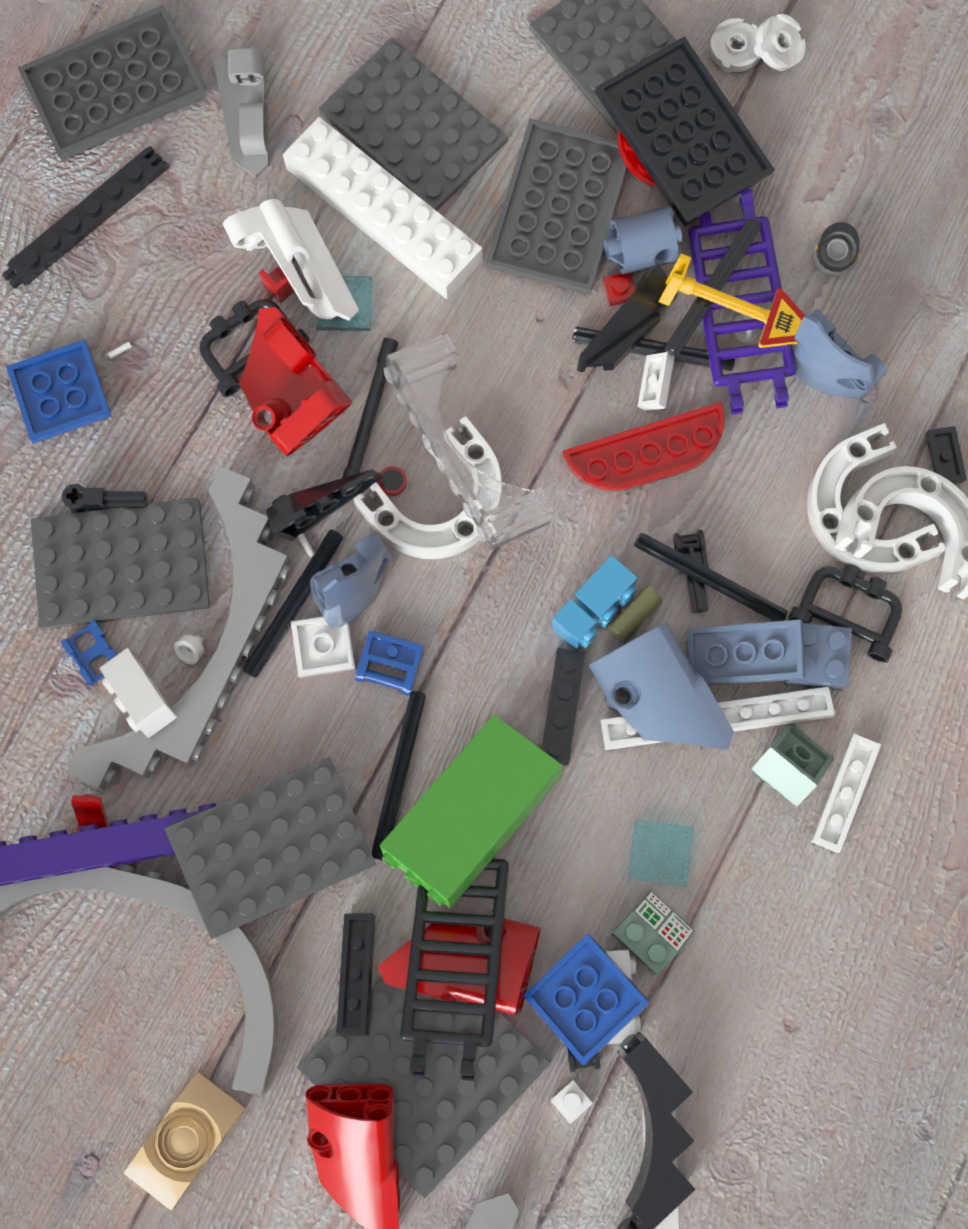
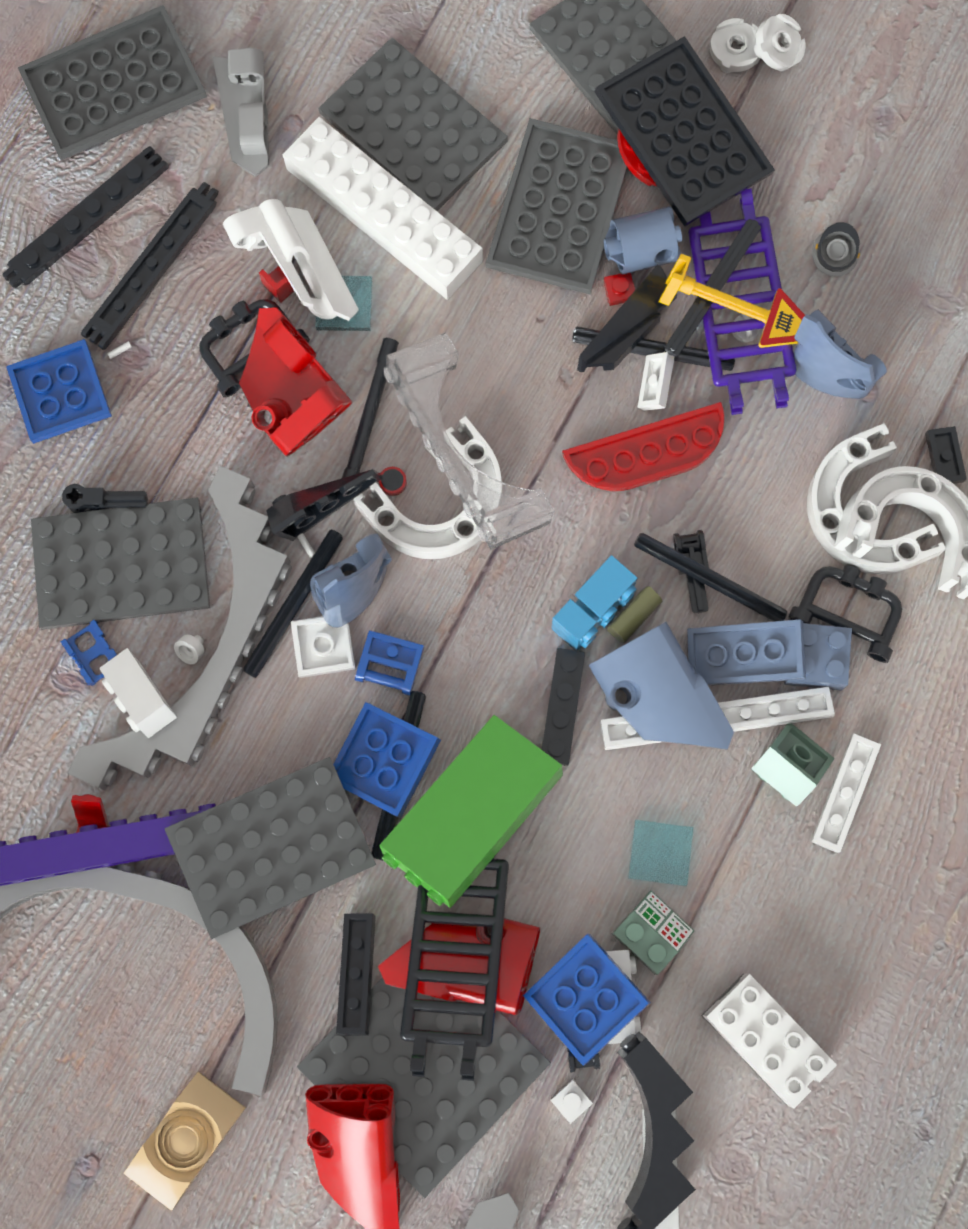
none -> black hinge [81,182,219,350]
none -> blue plate [333,702,441,818]
none -> white piece [701,974,837,1108]

